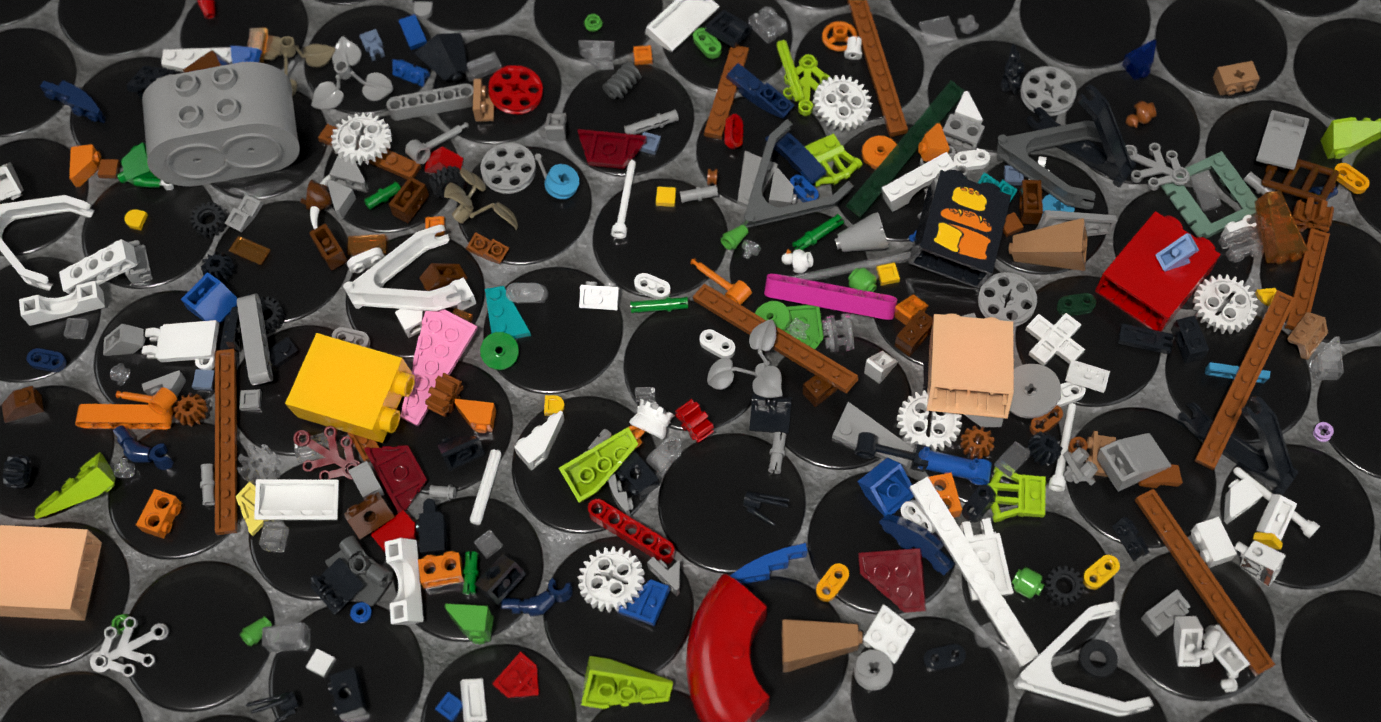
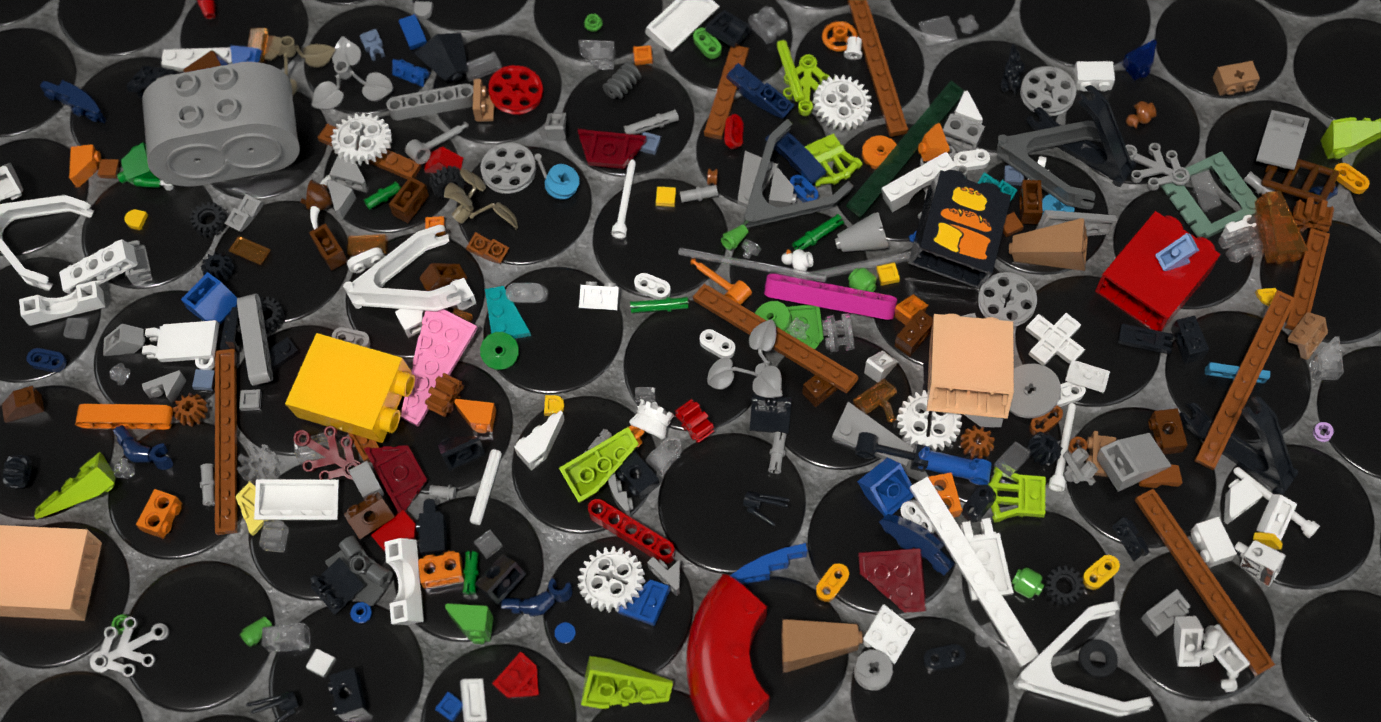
orange piece [116,387,177,415] -> none
clear green plate [1057,293,1096,316] -> none
white gear [1192,274,1258,334] -> none
none -> blue piece [555,623,576,643]
none -> clear piece [678,248,827,282]
none -> clear orange plate [853,379,897,422]
none -> white brick [1073,61,1115,91]
none -> reddish brown brick [1148,408,1187,455]

